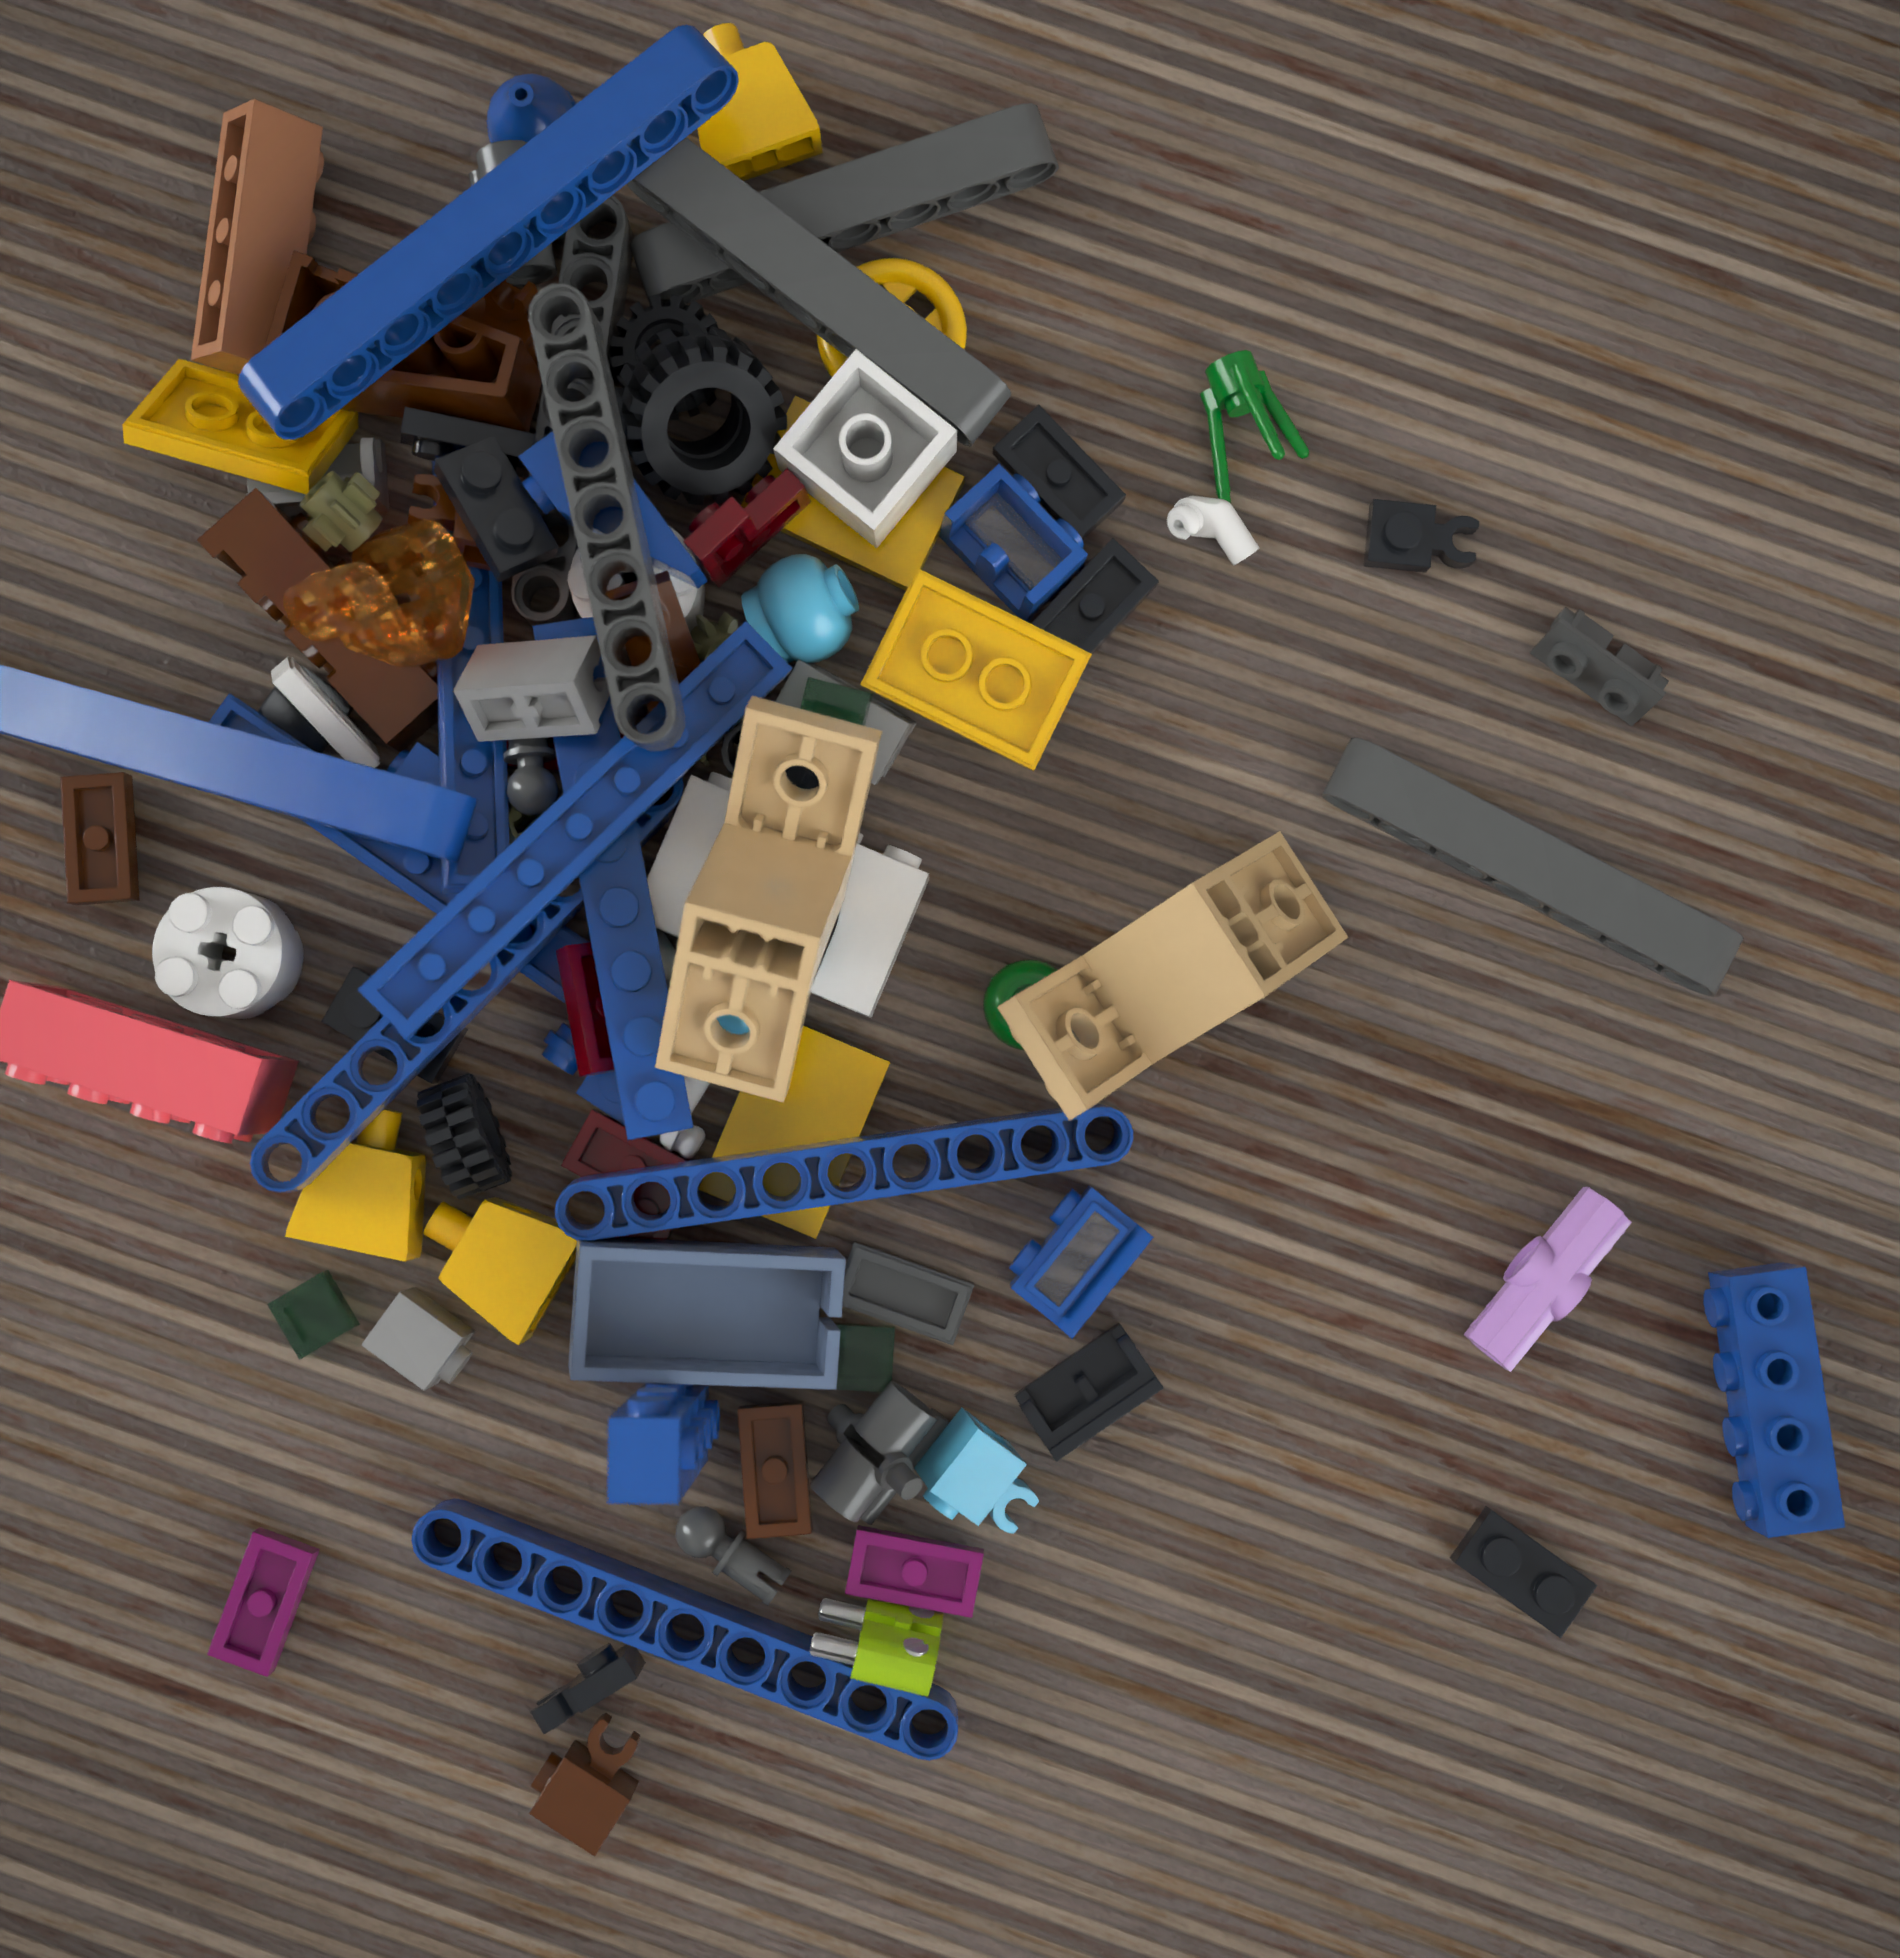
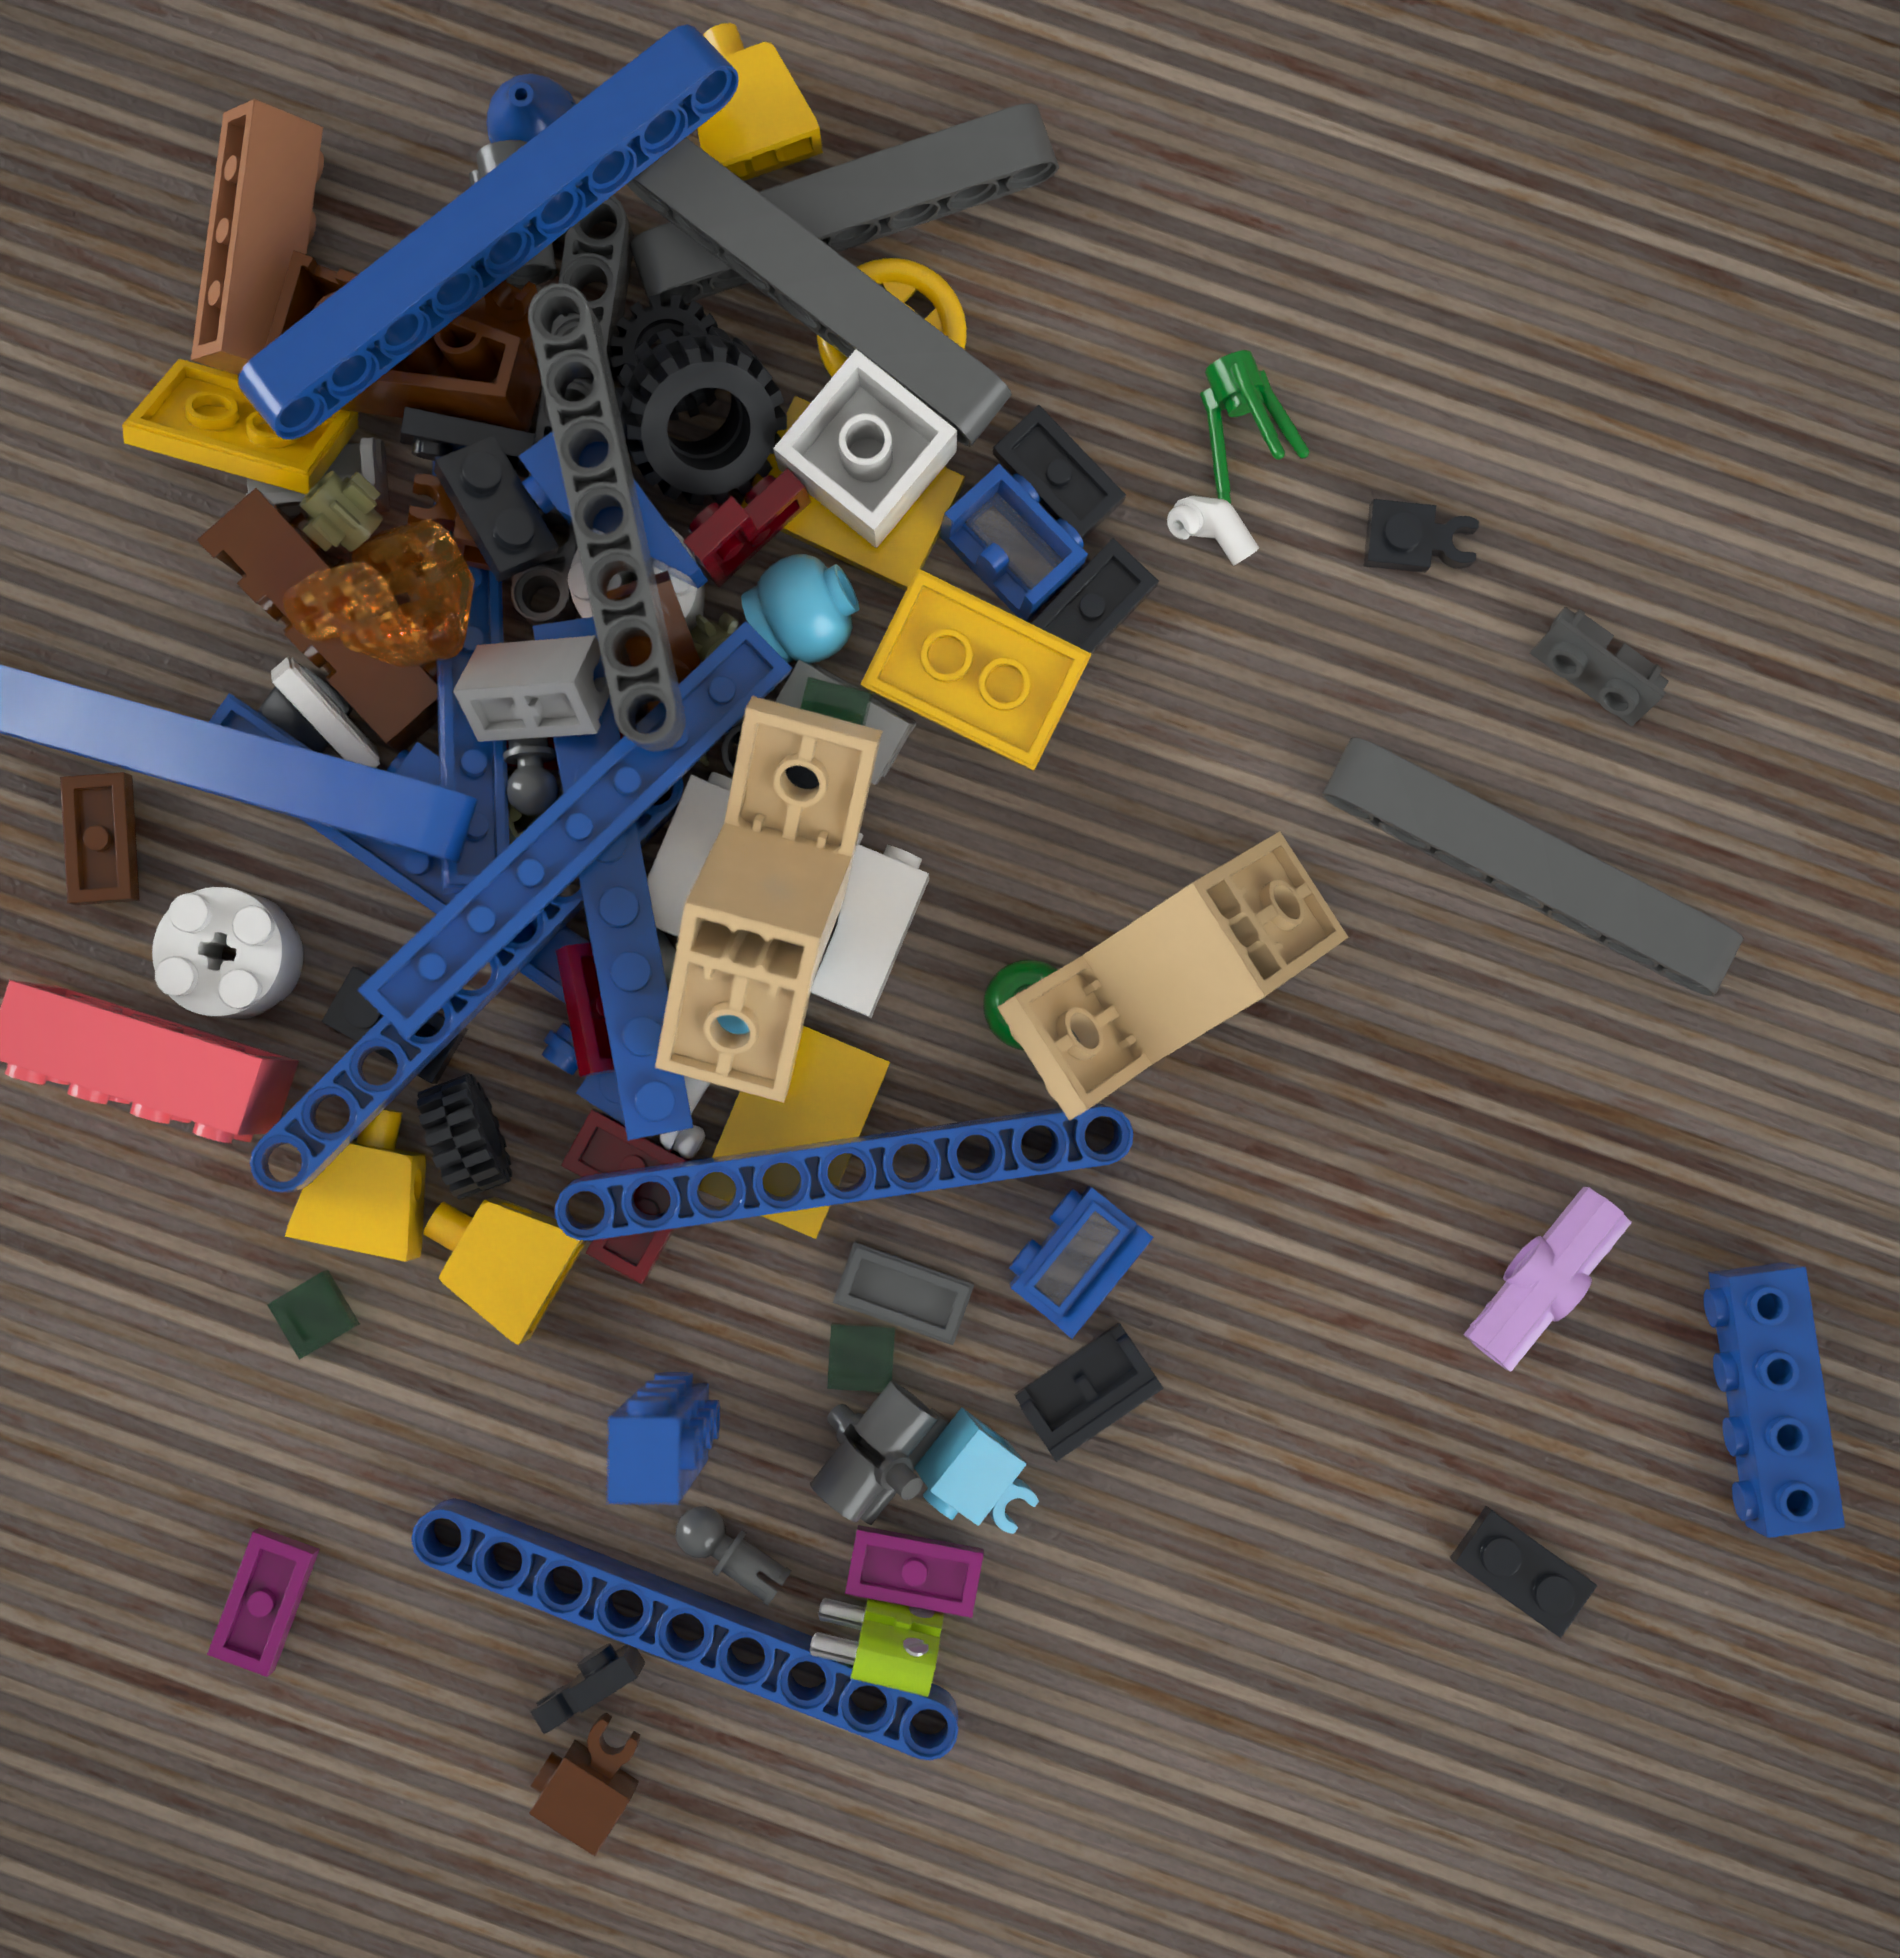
light grey brick [361,1287,475,1391] -> none
sand blue piece [568,1237,846,1390] -> none
reddish brown plate [737,1401,813,1539] -> none

